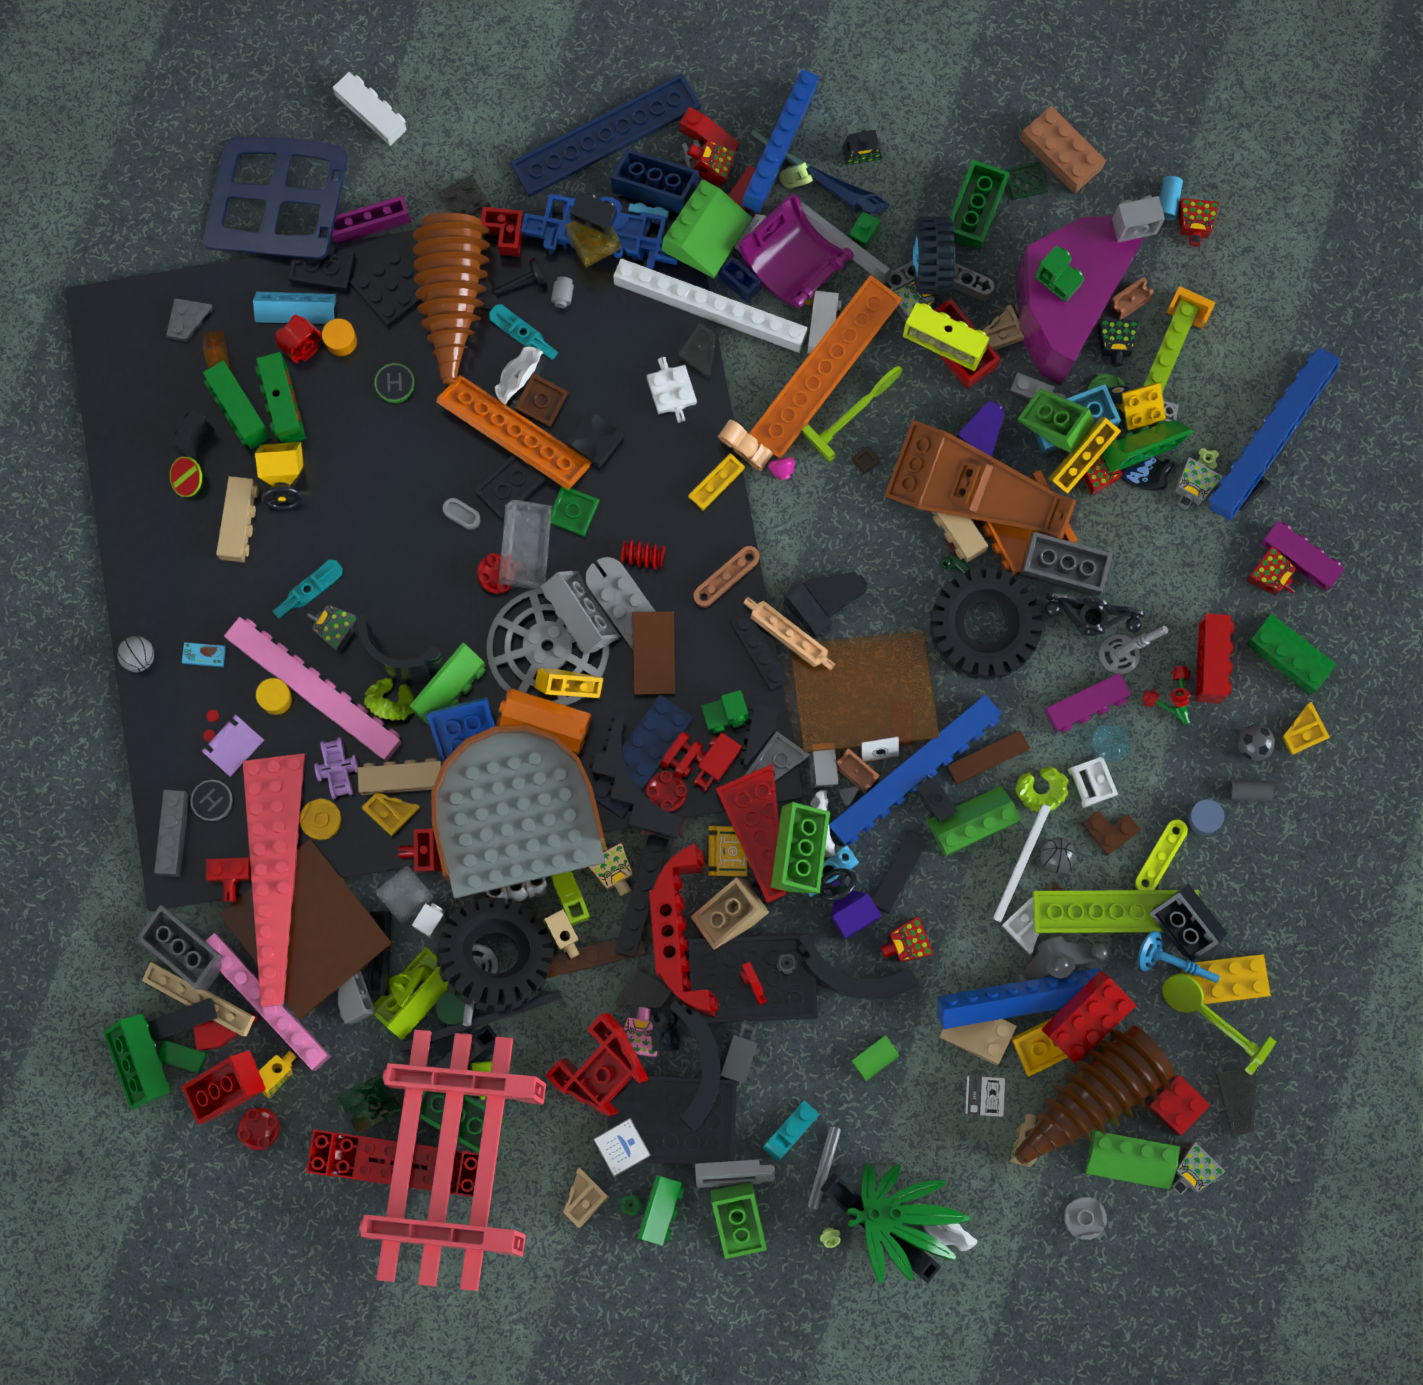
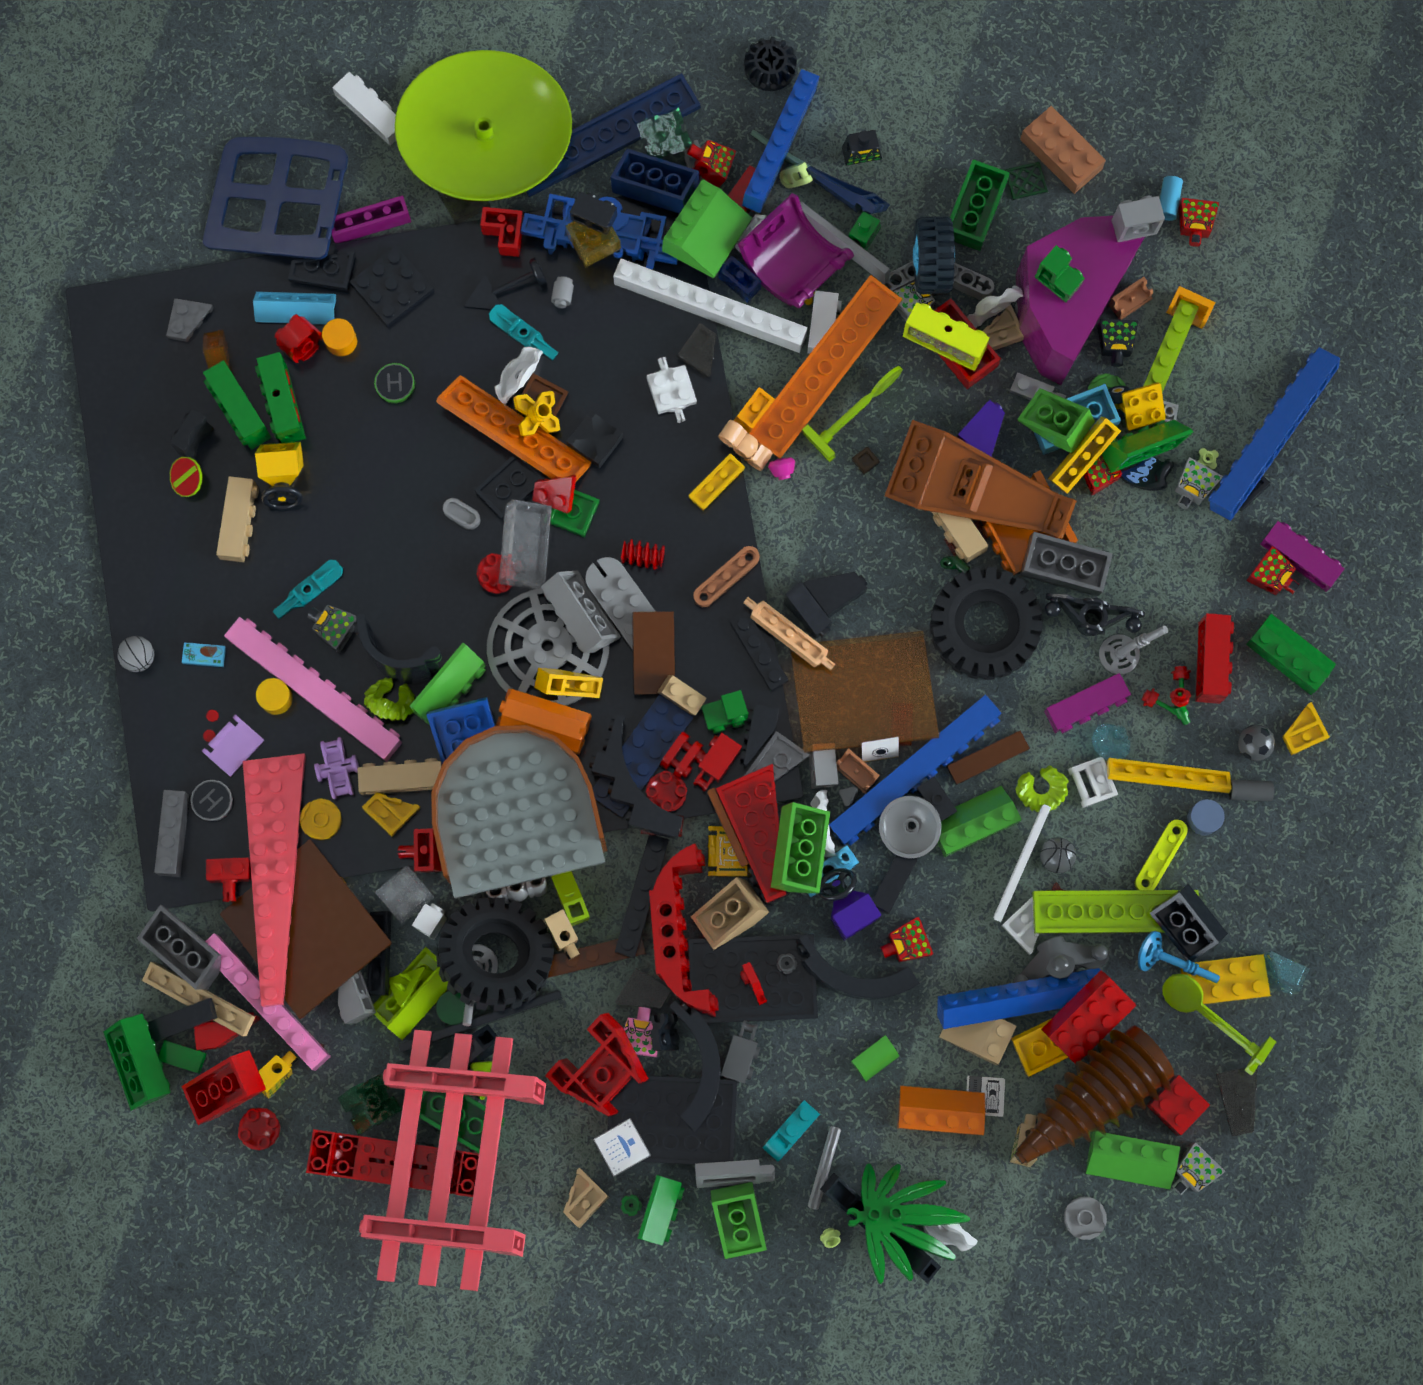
dark orange cone [413,213,490,384] -> none
tan torso [589,843,633,896] -> none
medium azure plate [628,203,669,226] -> none
red slope [679,107,740,151] -> none
reddish brown plate [1082,810,1140,856] -> none
none -> lime dish [395,50,572,201]
none -> yellow plant [513,391,560,437]
none -> red wing [532,475,576,513]
none -> brick [637,108,691,158]
none -> tan brick [657,675,707,715]
none -> dark orange tile [707,788,749,867]
none -> light orange panel [733,387,775,433]
none -> black gear [744,37,797,91]
none -> light grey dish [879,796,941,858]
none -> orange slope [897,1086,985,1136]
none -> white piece [967,286,1023,328]
none -> yellow plate [1107,758,1232,793]
none -> clear light blue slope [1265,951,1309,994]

